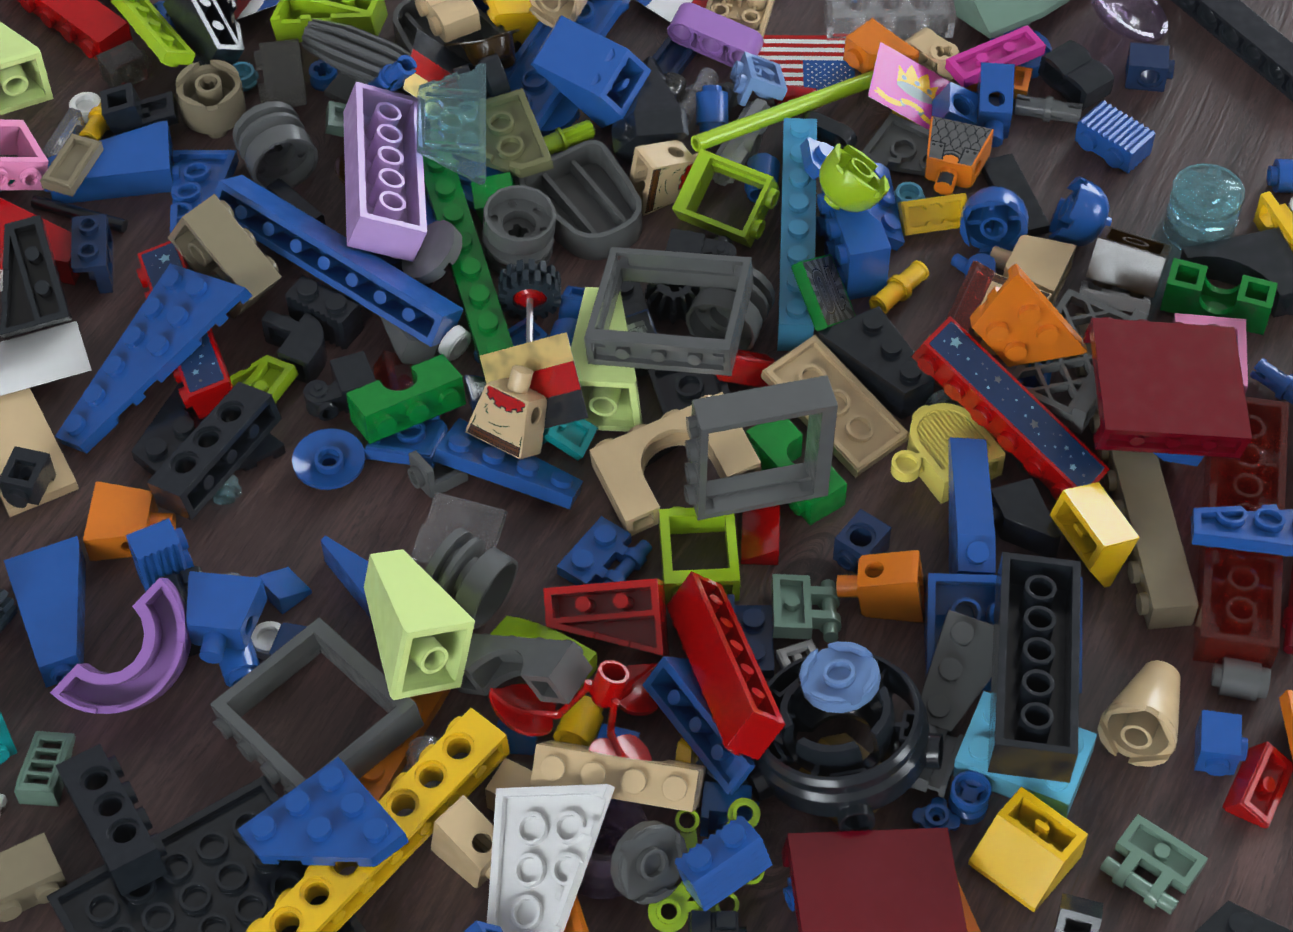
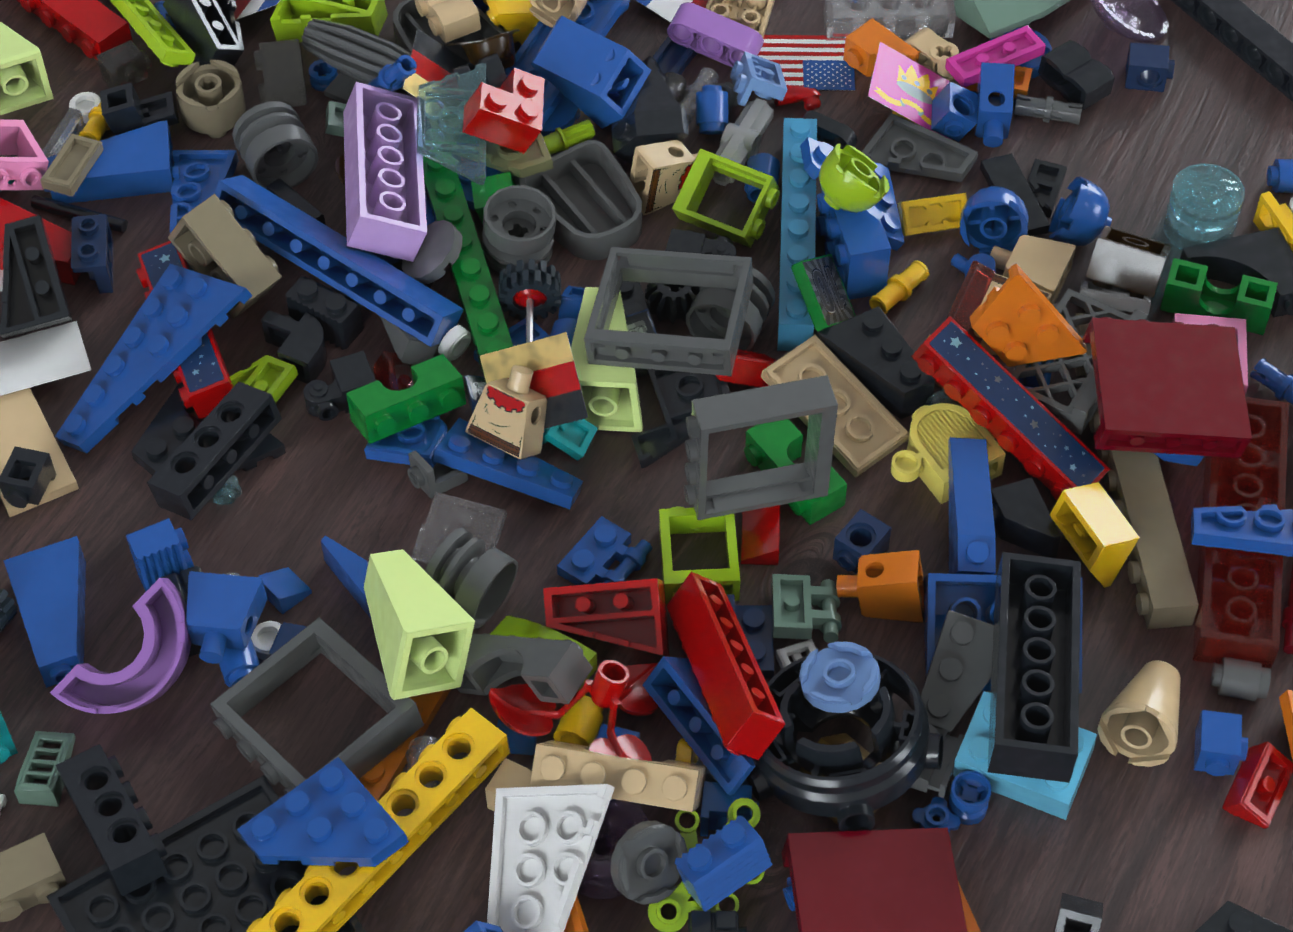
orange torso [83,482,176,561] -> none
medium azure plate [233,62,259,91] -> none
blue dish [292,428,365,490] -> none
tan torso [431,795,494,888] -> none
tan arch [589,392,761,536] -> none
lime piece [691,70,873,152] -> none
medium azure plate [894,182,925,210] -> none
torso [925,116,994,195] -> none
yellow slope [968,786,1088,912] -> none
blue brick [1075,100,1155,174] -> none
sand green plate [1100,814,1208,915] -> none
none -> red brick [463,68,545,154]
none -> black tile [1027,159,1067,218]

